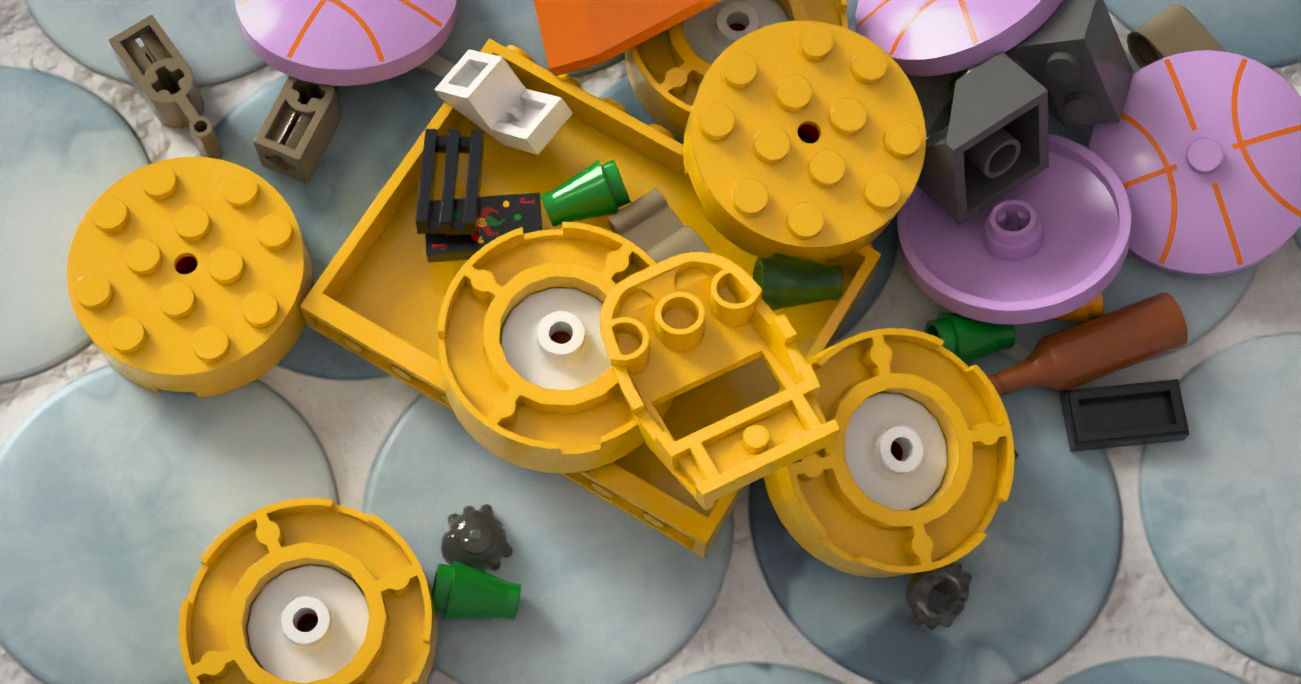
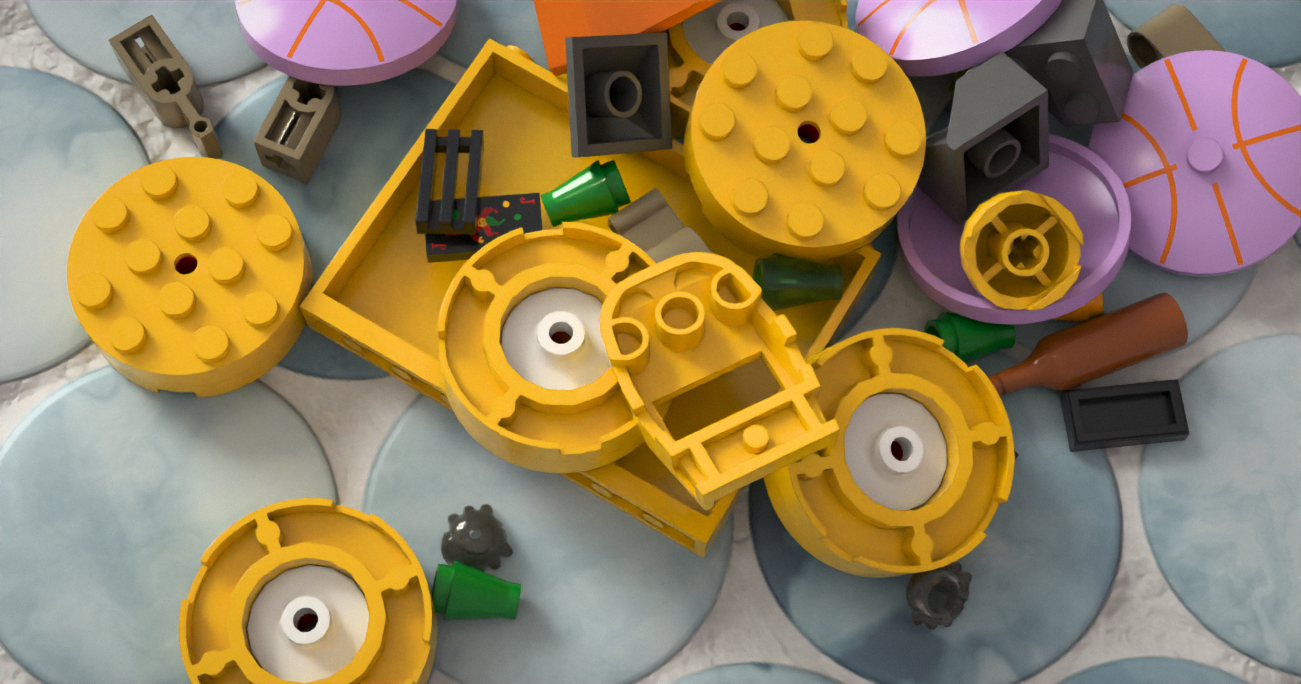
white slope [434,49,573,155] -> none
none -> dark grey slope [565,33,672,158]
none -> yellow cylinder [959,190,1084,311]

